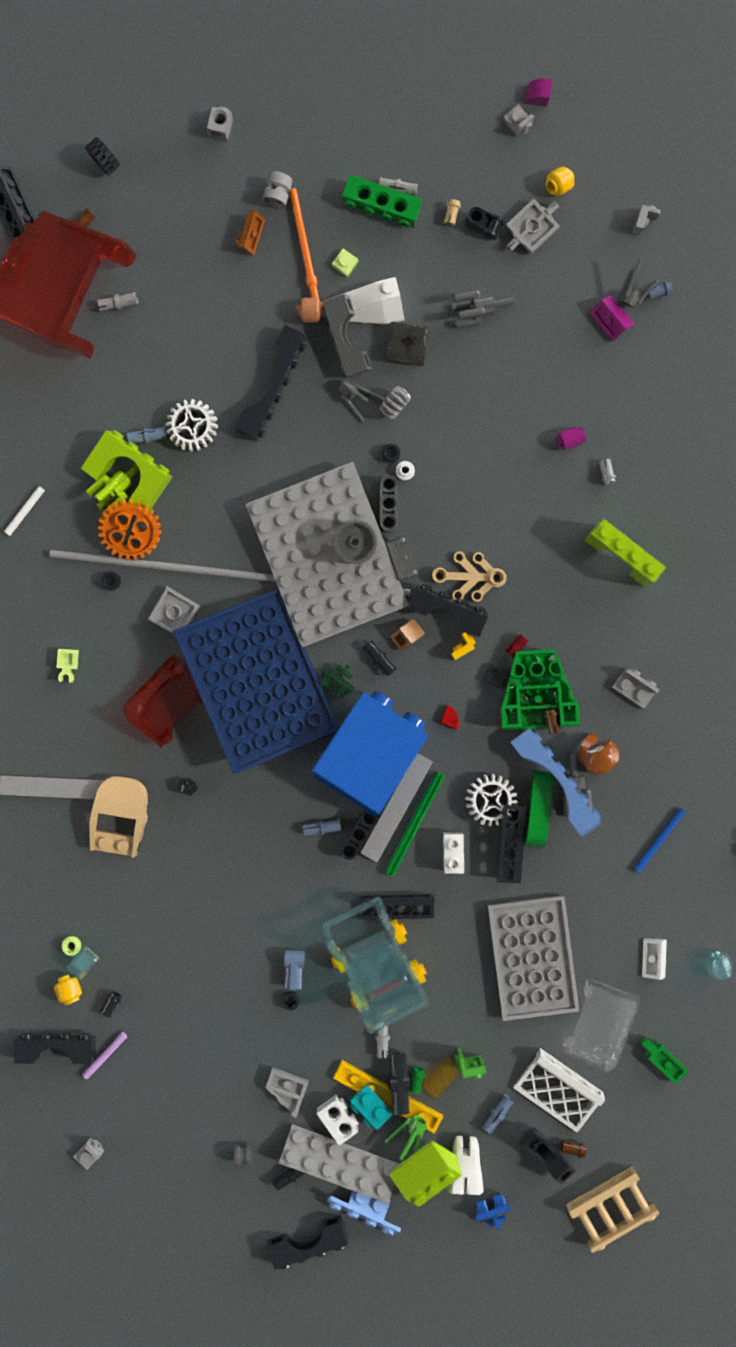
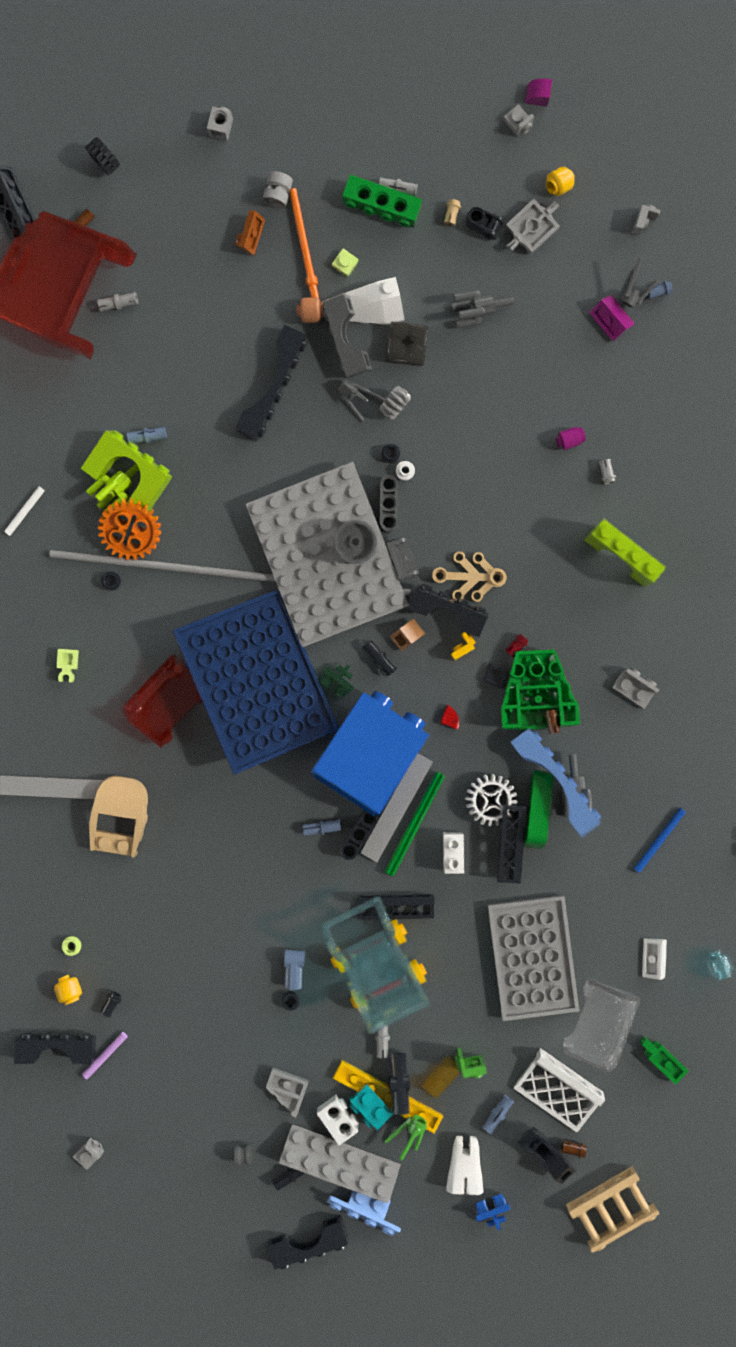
clear light blue brick [66,945,100,981] -> none
light grey plate [148,586,200,634] -> none
white gear [166,399,218,452] -> none
black plate [179,779,198,796] -> none
lime slope [389,1141,462,1207] -> none
green pin [410,1067,426,1094] -> none
dark orange piece [577,733,619,775] -> none

